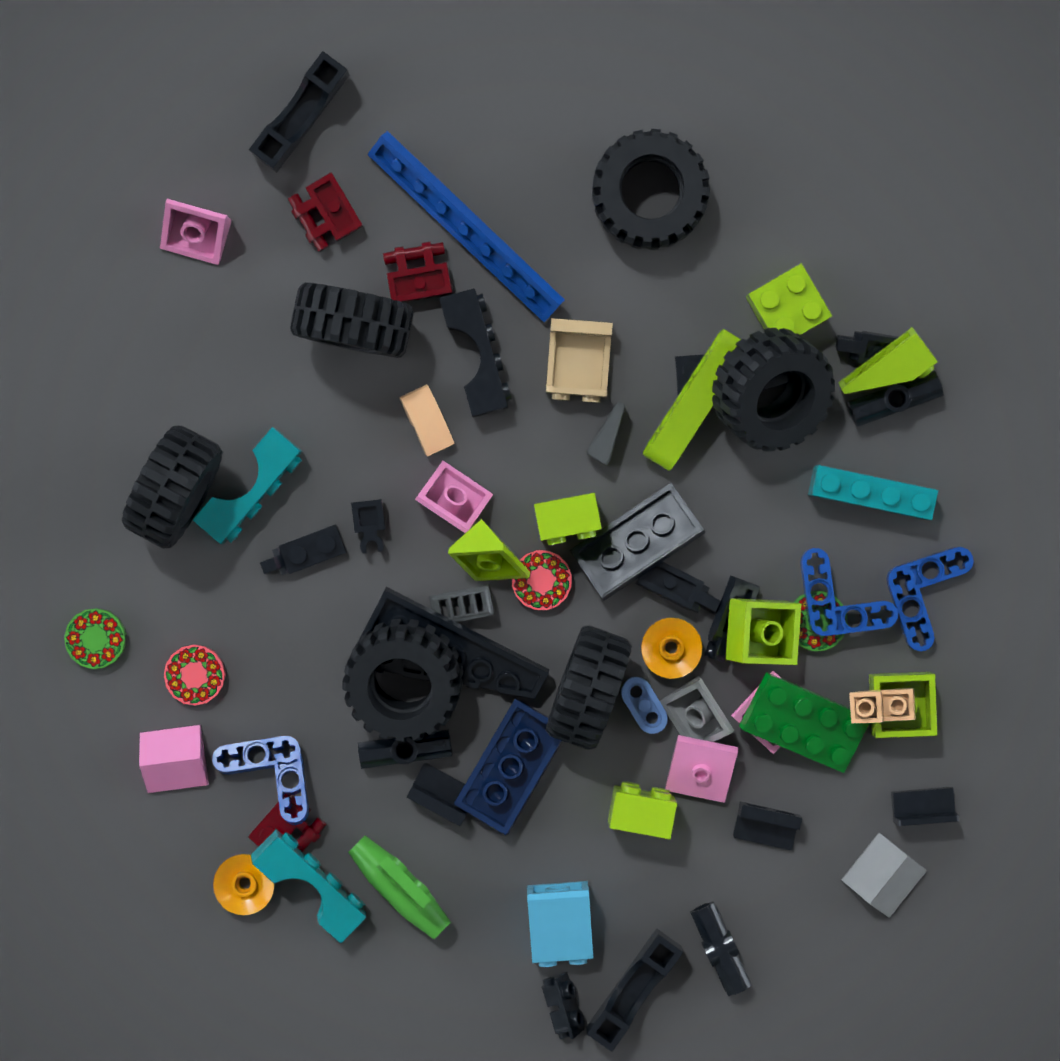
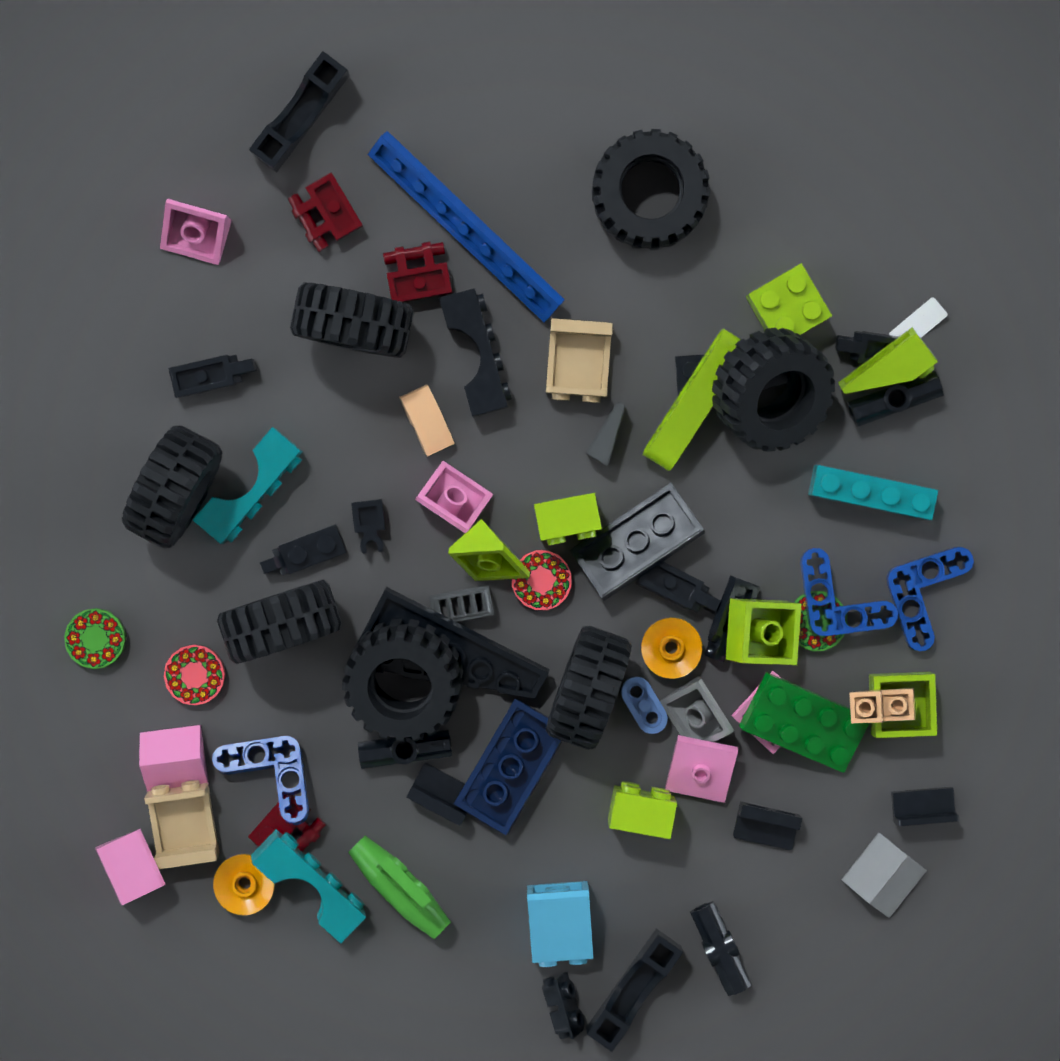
none -> bright pink slope [95,829,166,905]
none -> tan panel [144,780,220,869]
none -> black hinge [168,355,257,398]
none -> black tyre [217,579,342,664]
none -> white sticker [889,297,948,338]

